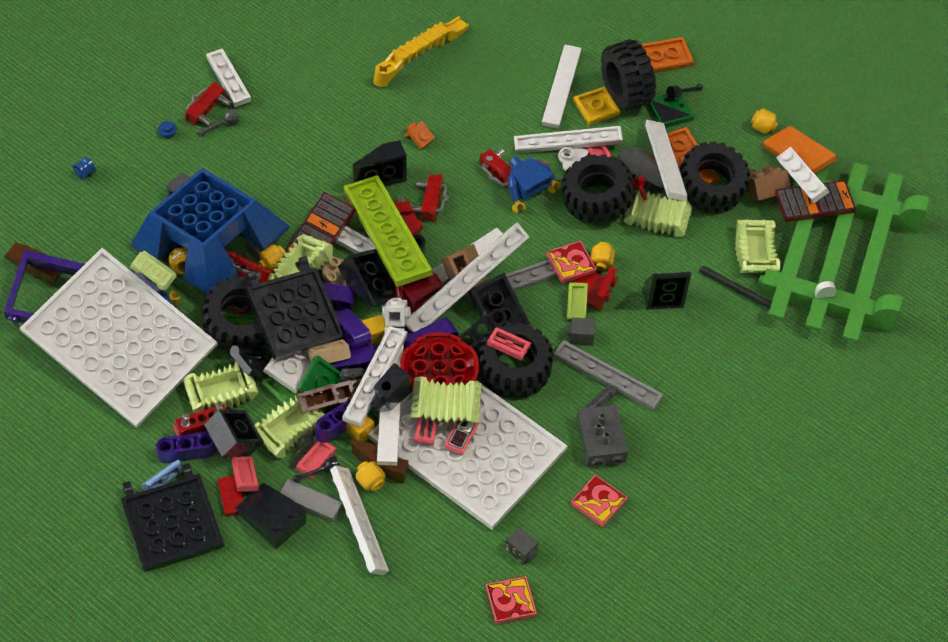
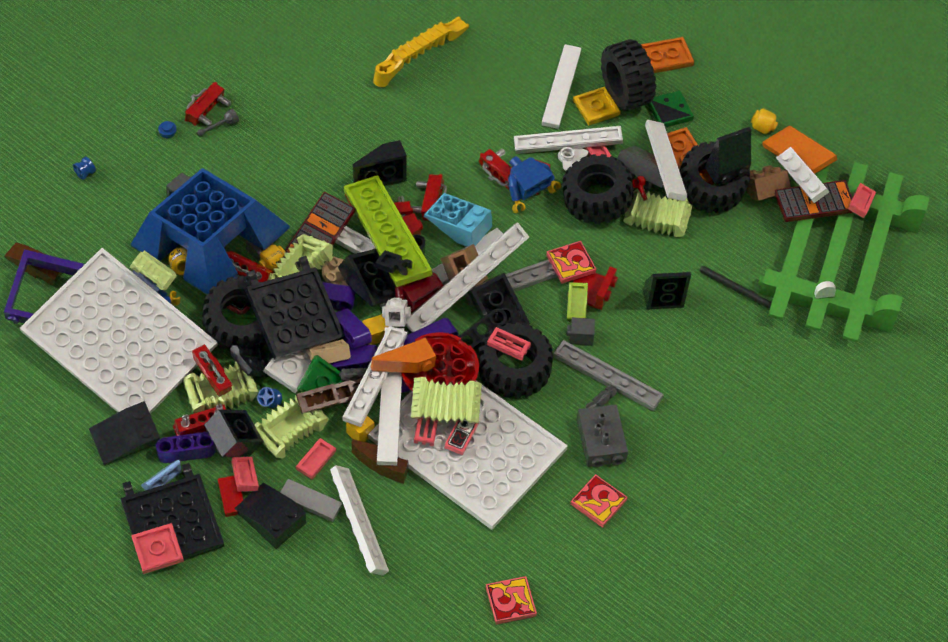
white plate [206,48,251,107] -> none
clear smoke bar [289,434,314,469] -> none
black hinge [293,456,340,483] -> none
dark purple beam [315,398,352,443] -> none
yellow head [356,461,386,492] -> none
black torso [369,363,413,412] -> none
orange bracket [404,121,435,149] -> none
dark grey brick [505,527,538,565] -> none
yellow head [590,242,616,271] -> none
black hinge [666,84,703,100] -> none
yellowish green piece [735,219,780,273] -> none
none -> black slope [89,401,160,465]
none -> coral tile [131,523,184,574]
none -> red piece [192,344,233,397]
none -> blue wheel [257,387,282,408]
none -> orange slope [371,338,436,373]
none -> black plate [376,250,412,275]
none -> medium azure slope [424,193,492,247]
none -> black slope [705,127,751,185]
none -> coral tile [848,183,876,218]

